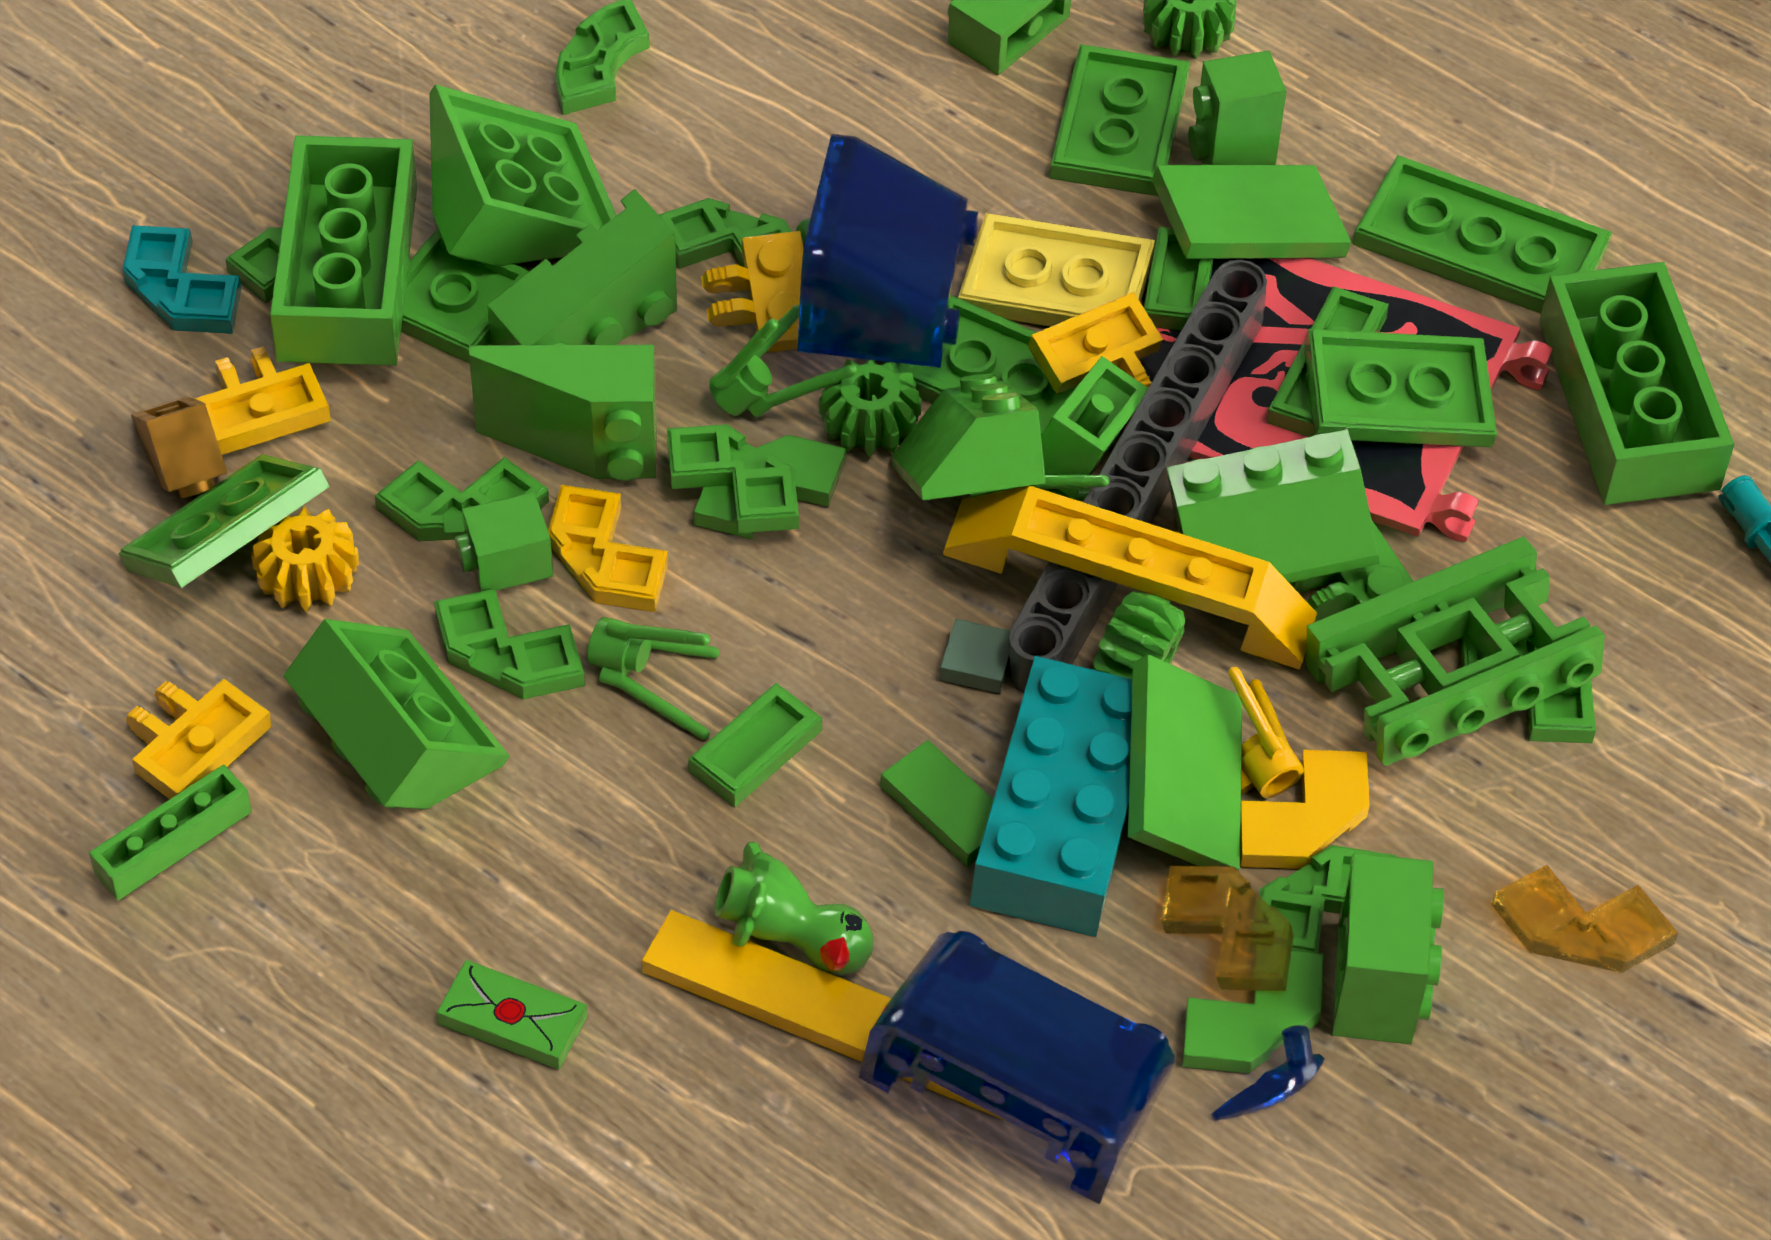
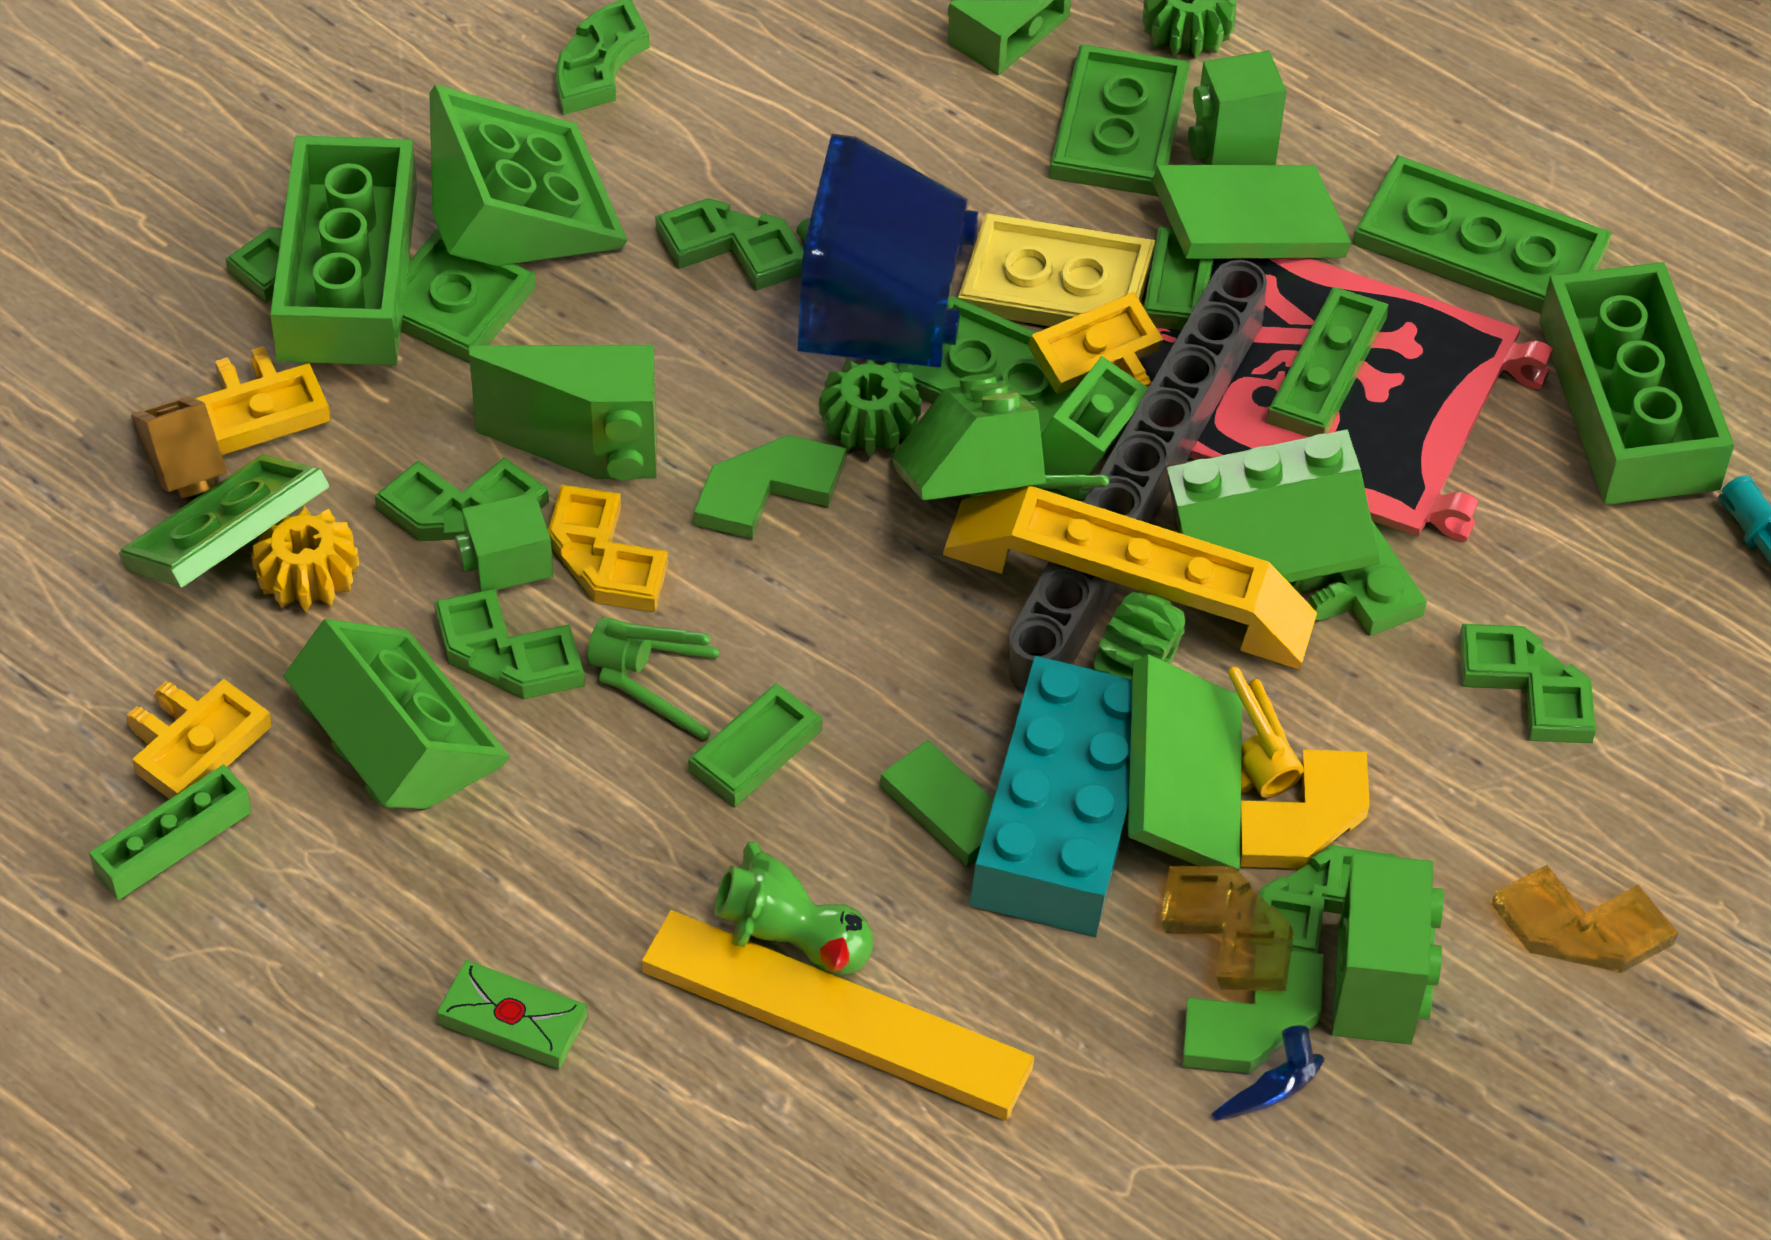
teal tile [122,225,242,334] -> none
bright green wedge [487,189,677,345] -> none
bright green tile [667,424,799,533] -> none
yellow hinge [701,231,819,353] -> none
bright green plant [709,305,857,418] -> none
clear blue windscreen [859,931,1175,1204] -> none
sand green tile [940,618,1010,694] -> none
bright green tile [1304,329,1497,447] -> none
bright green fence [1306,536,1605,766] -> none

